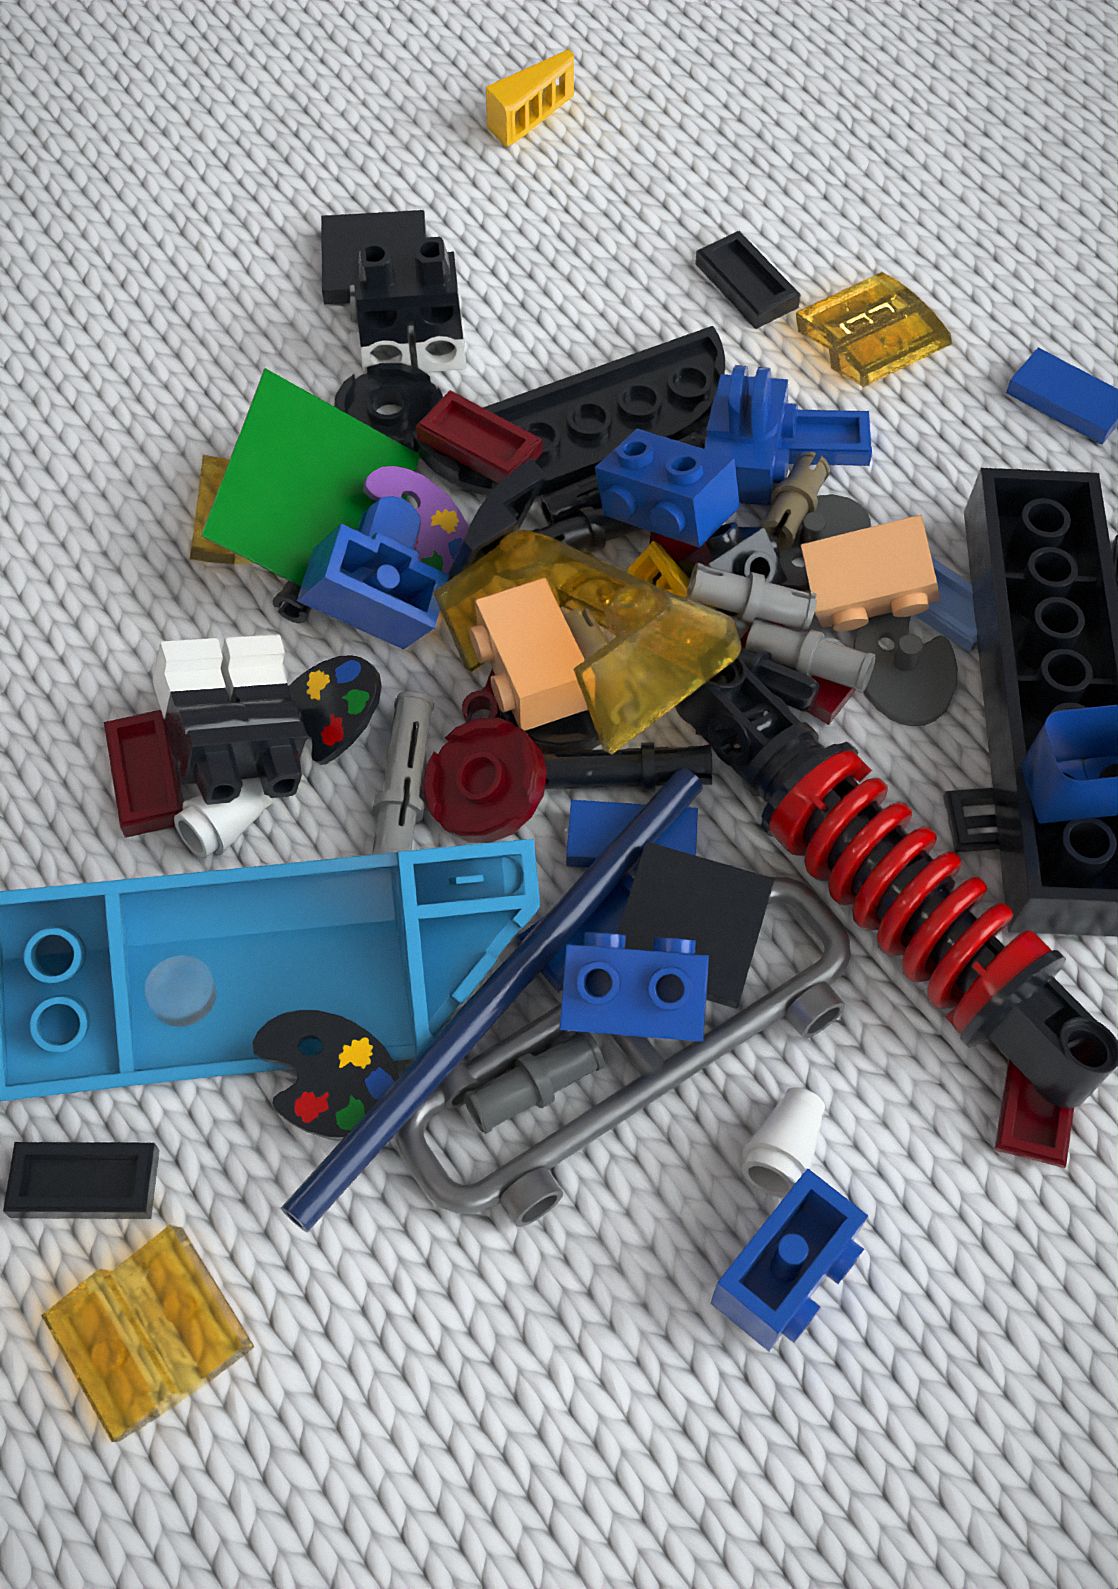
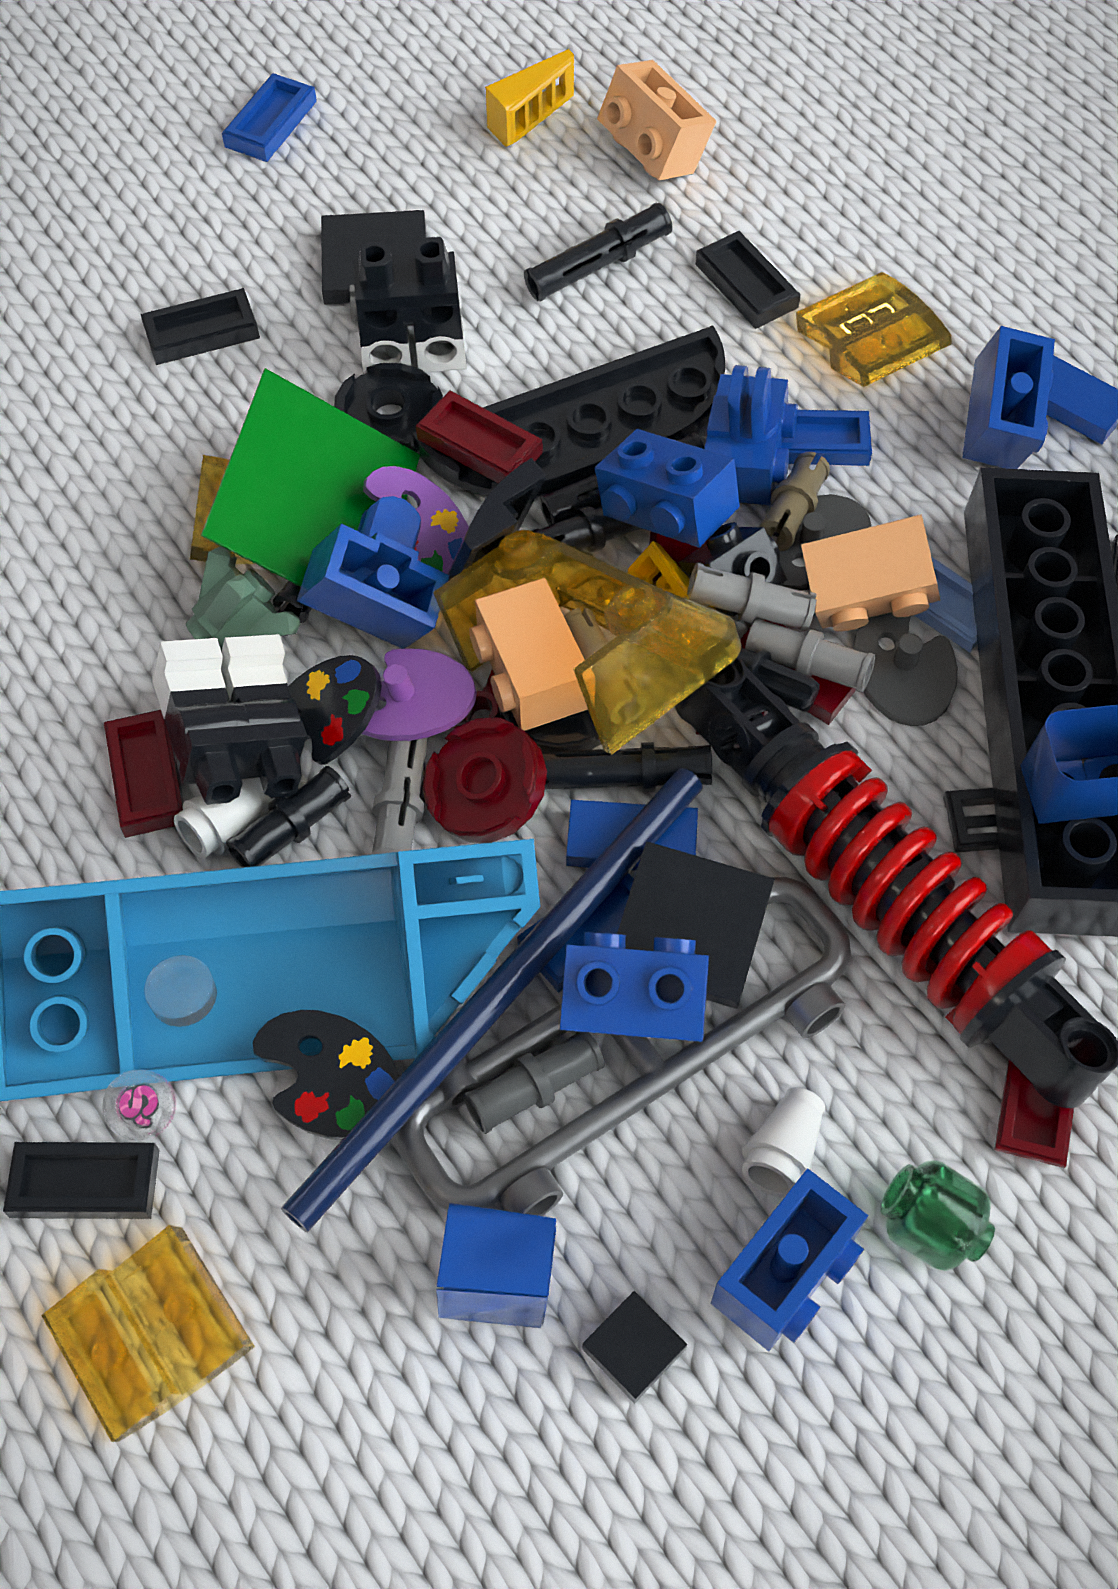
none -> clear tile [102,1069,176,1140]
none -> black tile [140,288,260,365]
none -> sand green rock [185,546,300,652]
none -> blue tile [222,73,317,162]
none -> black pin [226,766,351,868]
none -> medium lavender piece [362,648,477,741]
none -> blue piece [436,1203,556,1328]
none -> black pin [524,202,672,302]
none -> black tile [582,1291,688,1404]
none -> light nougat brick [597,60,716,181]
none -> clear green head [880,1160,995,1271]
none -> blue brick [962,326,1055,469]

